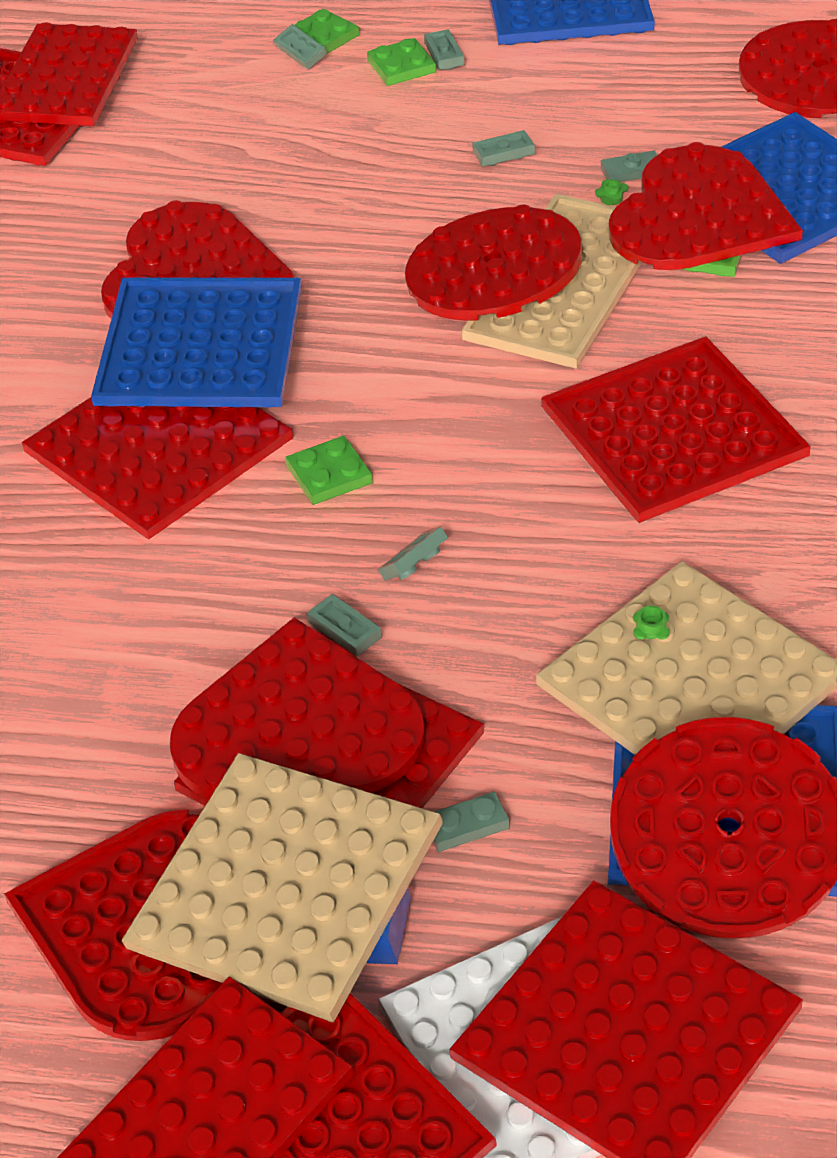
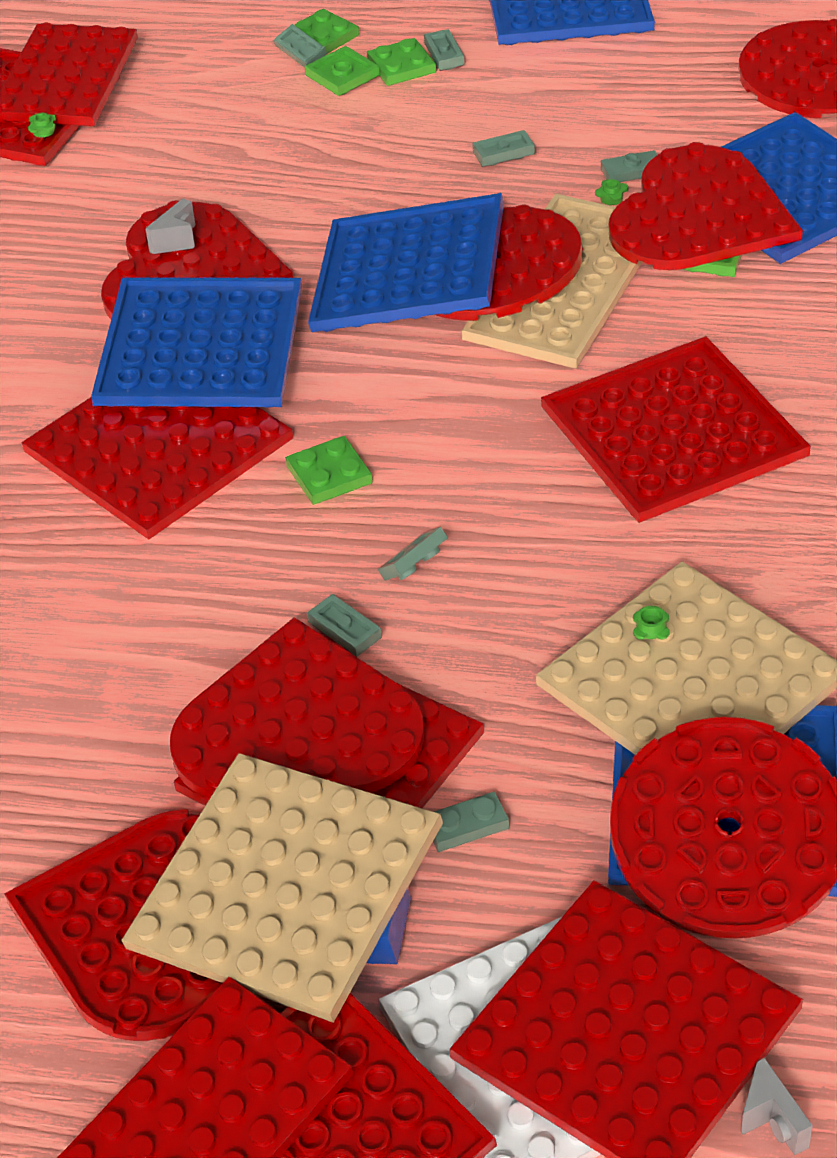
none -> bright green plate [28,113,56,137]
none -> light grey slope [145,198,195,254]
none -> bright green plate [305,46,380,96]
none -> blue plate [308,193,504,332]
none -> light grey slope [741,1058,813,1155]

